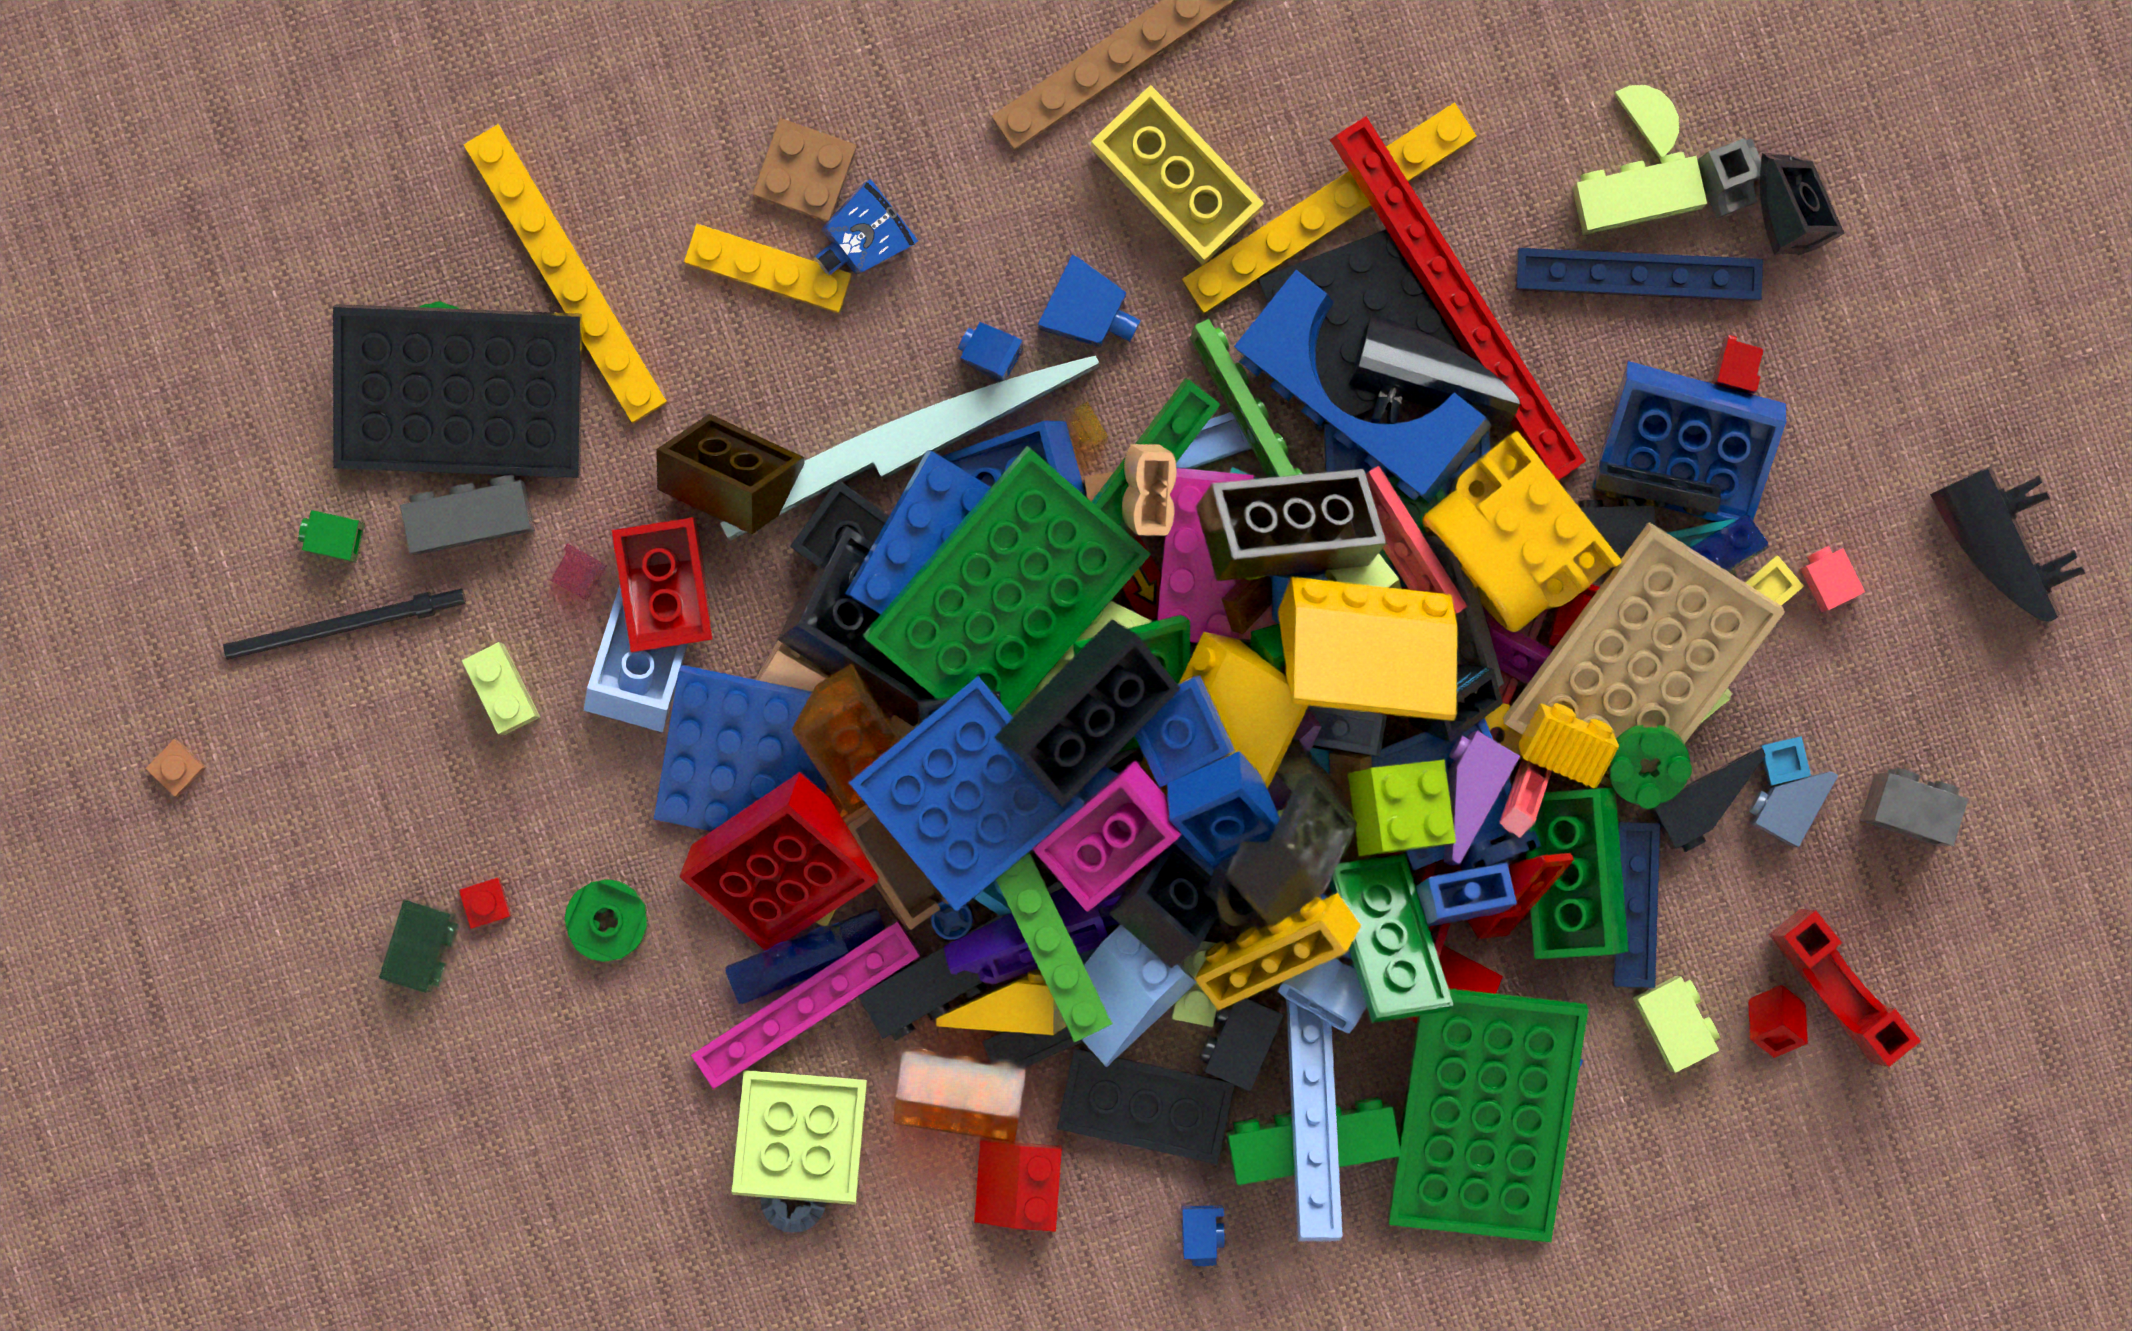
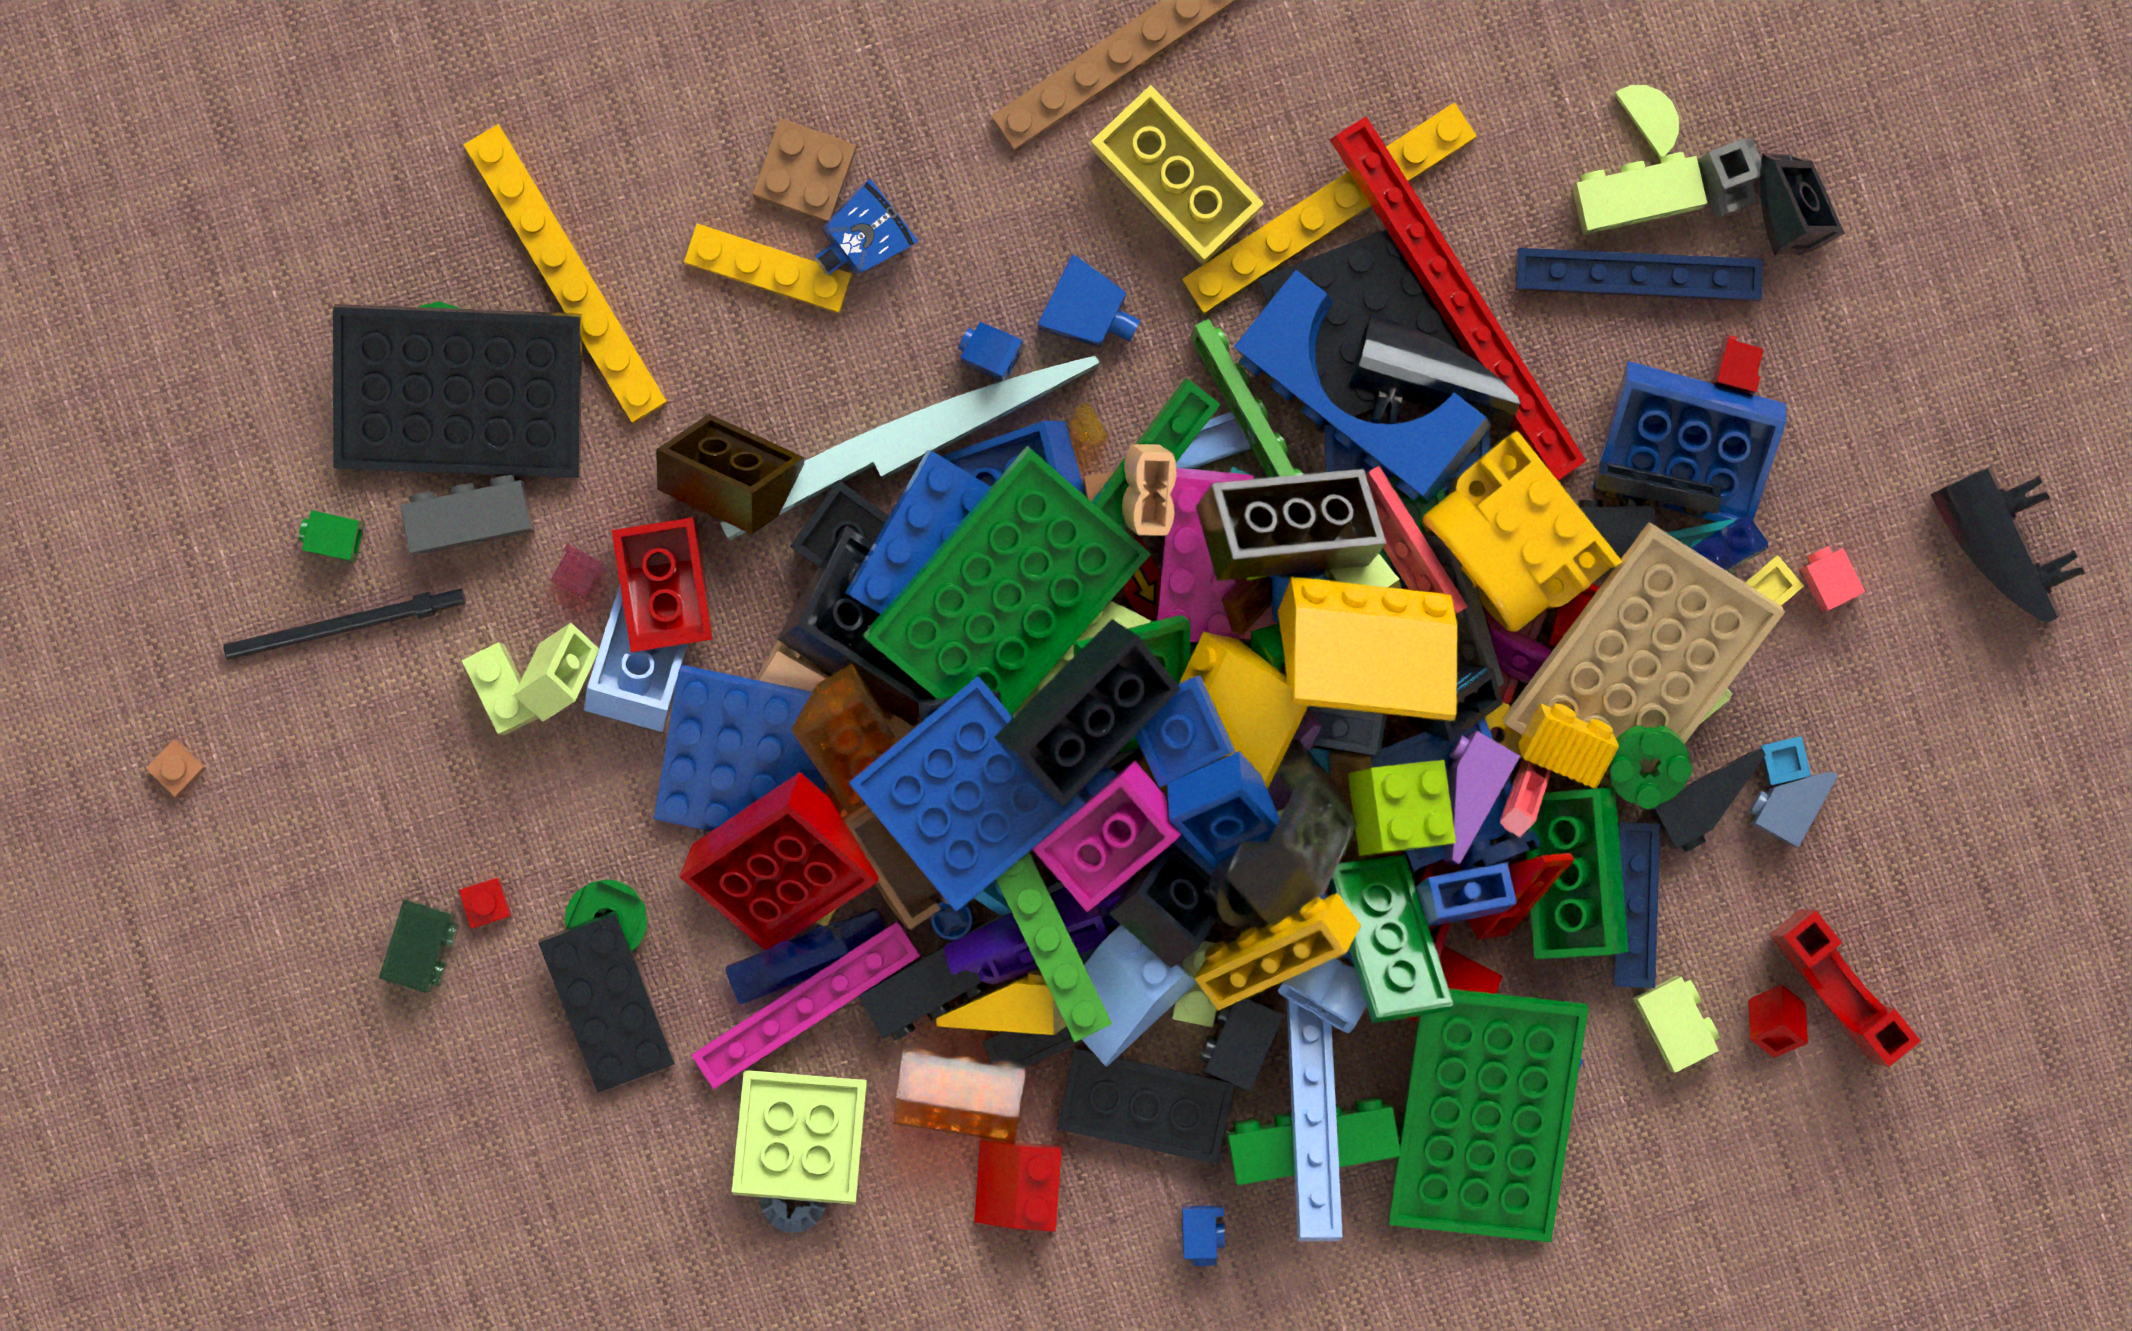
flat silver brick [1860,768,1969,846] -> none
none -> yellowish green brick [514,623,599,722]
none -> black plate [538,911,675,1093]

